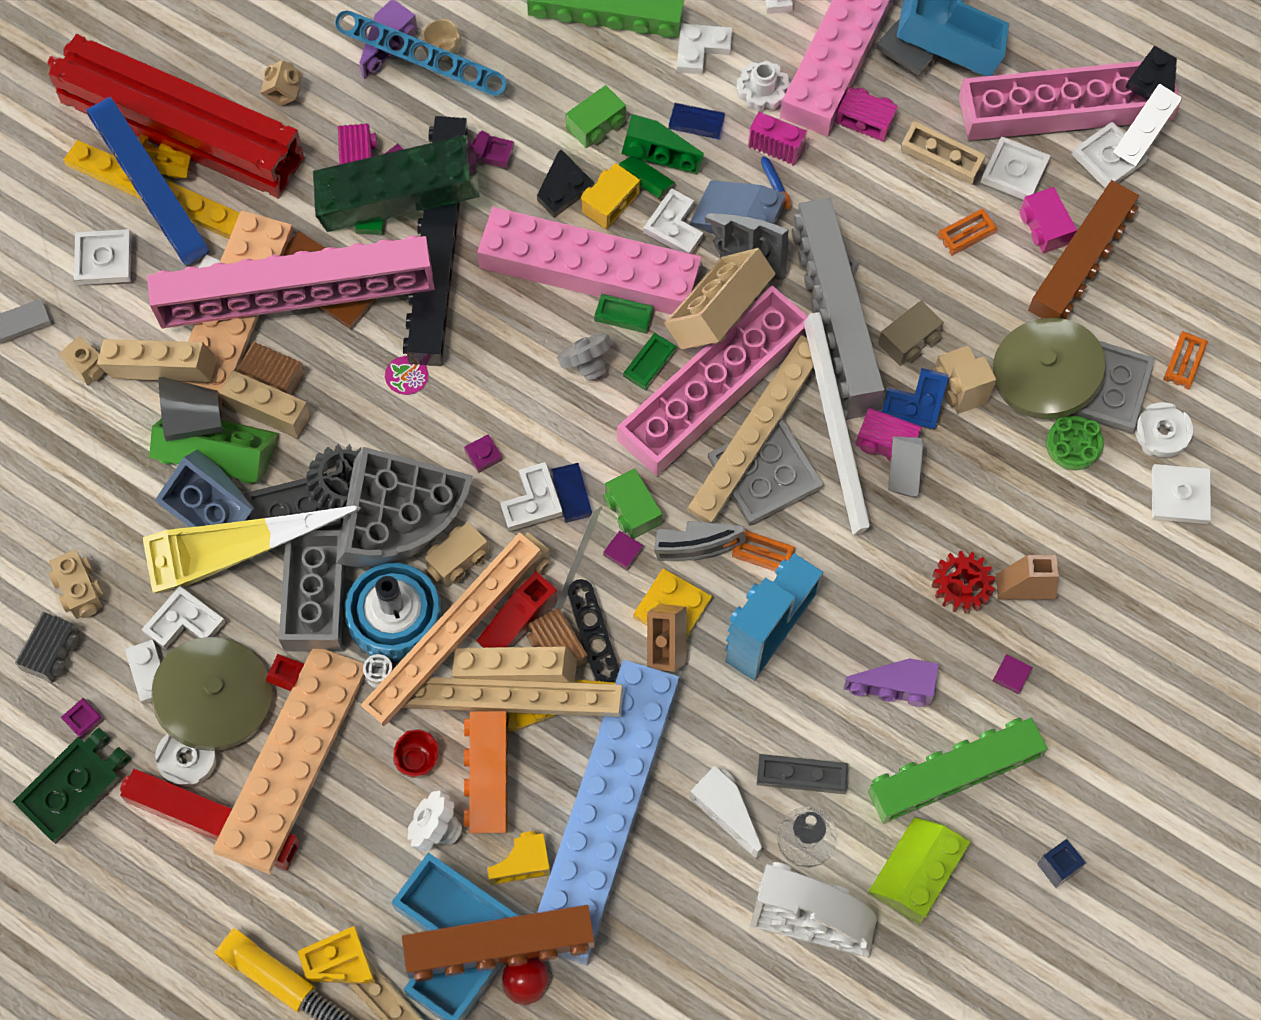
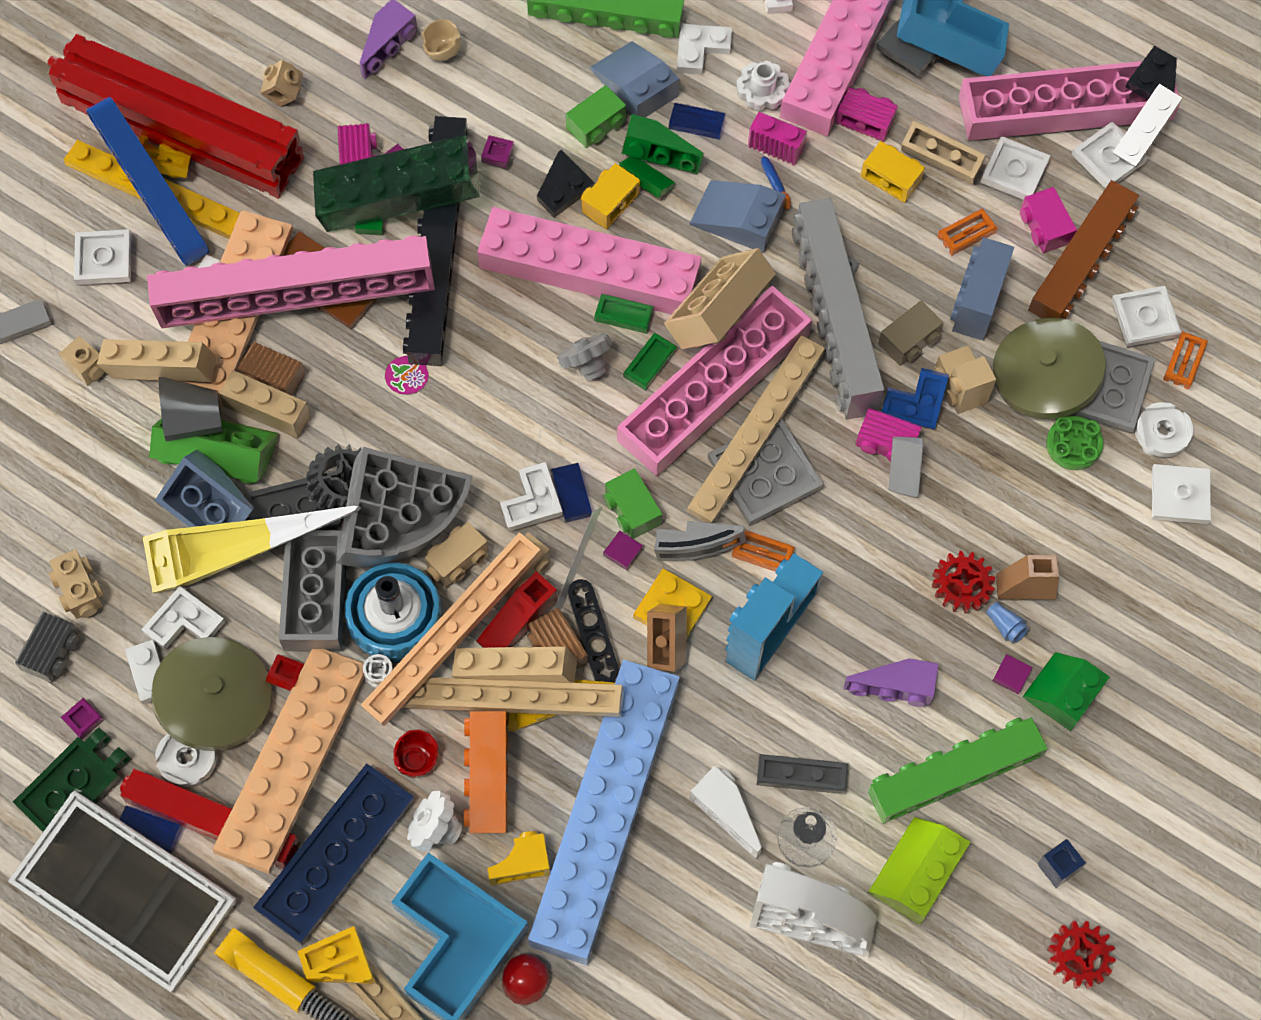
dark azure beam [335,10,507,96] -> none
dark orange brick [402,905,595,982] -> none
magenta plate [464,434,502,473] -> none
magenta tile [466,130,490,167] -> none
white plate [643,188,703,254] -> none
dark grey slope [705,213,789,279] -> none
white tile [804,312,870,535] -> none
none -> clear smoke door [8,791,237,993]
none -> clear blue tile [114,806,183,854]
none -> dark blue plate [253,763,415,945]
none -> sand blue slope [591,41,679,117]
none -> yellow brick [860,141,925,203]
none -> sand blue brick [950,237,1014,341]
none -> medium blue cone [986,602,1029,644]
none -> green slope [1022,652,1110,732]
none -> red gear [1047,920,1116,989]
none -> white plate [1111,286,1181,347]

